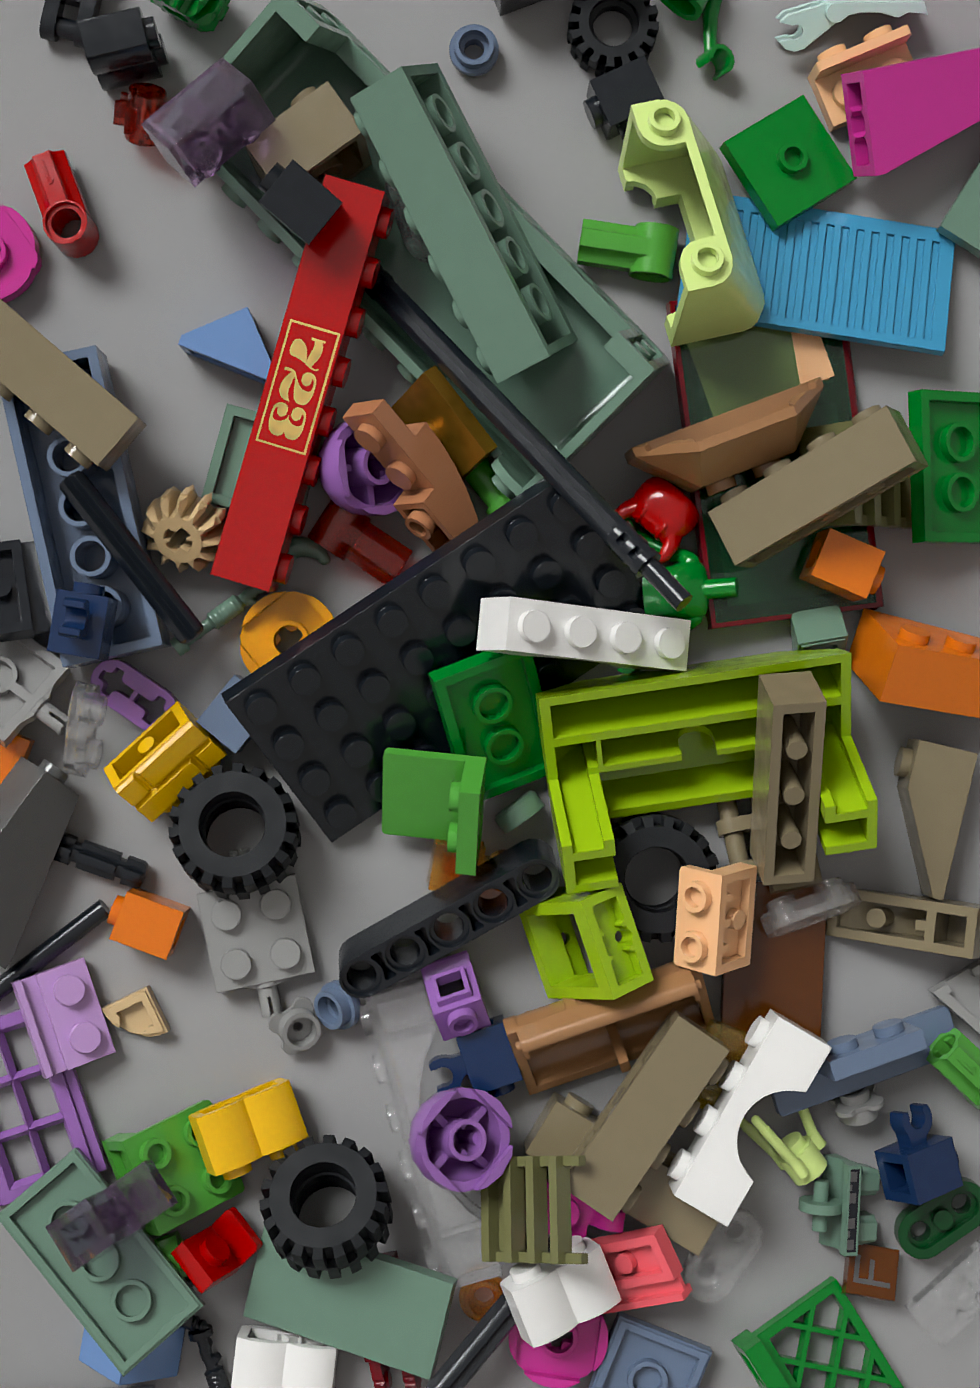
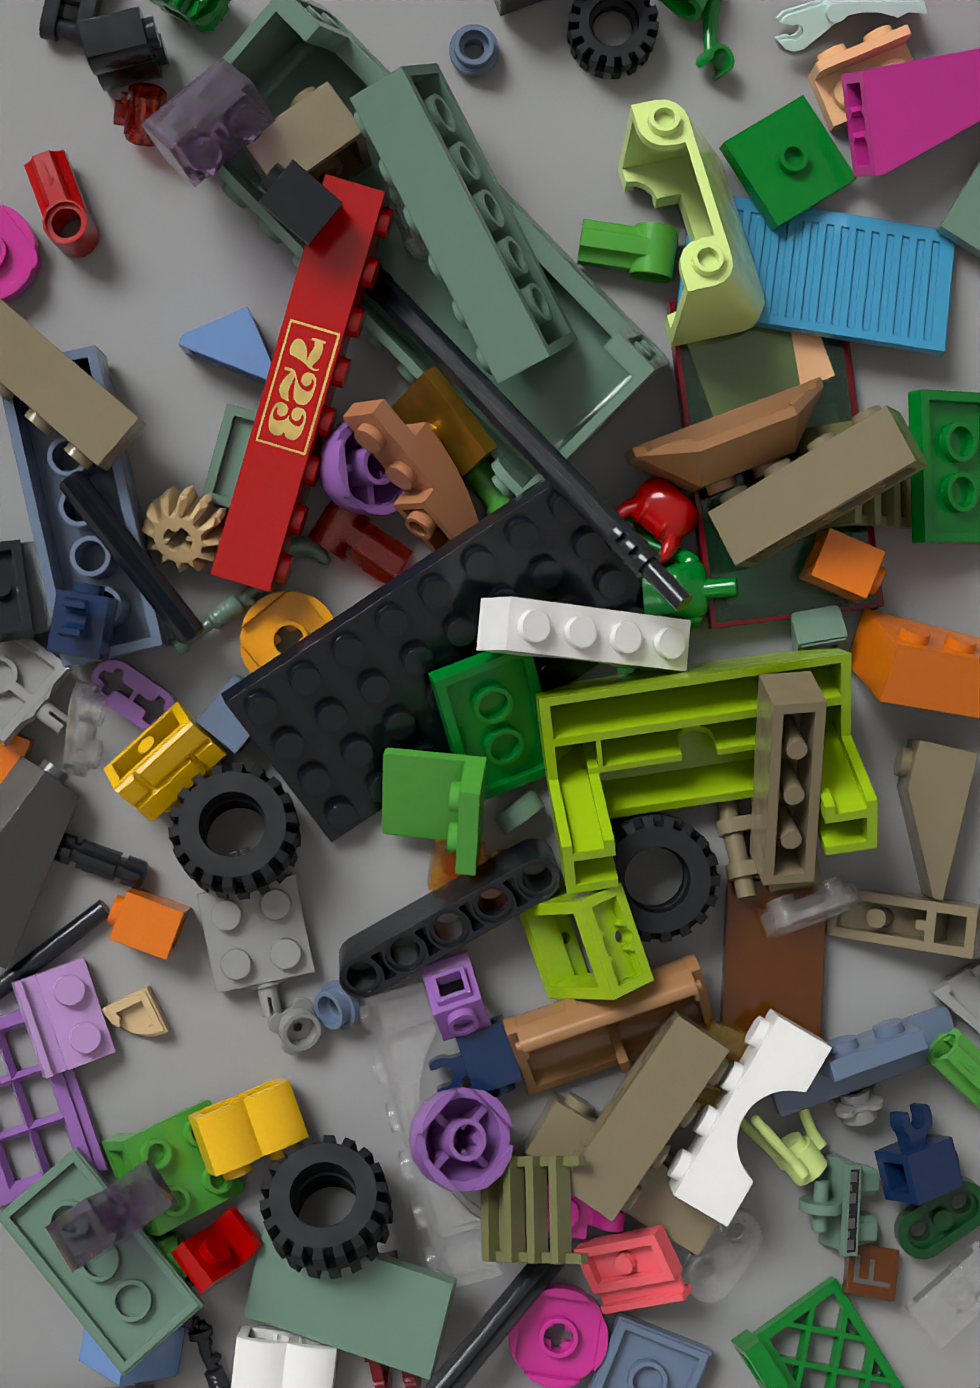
clear orange plate [459,1270,503,1321] -> none
white brick [500,1235,622,1348] -> none
black brick [583,55,665,140] -> none
light nougat bracket [673,862,757,977] -> none

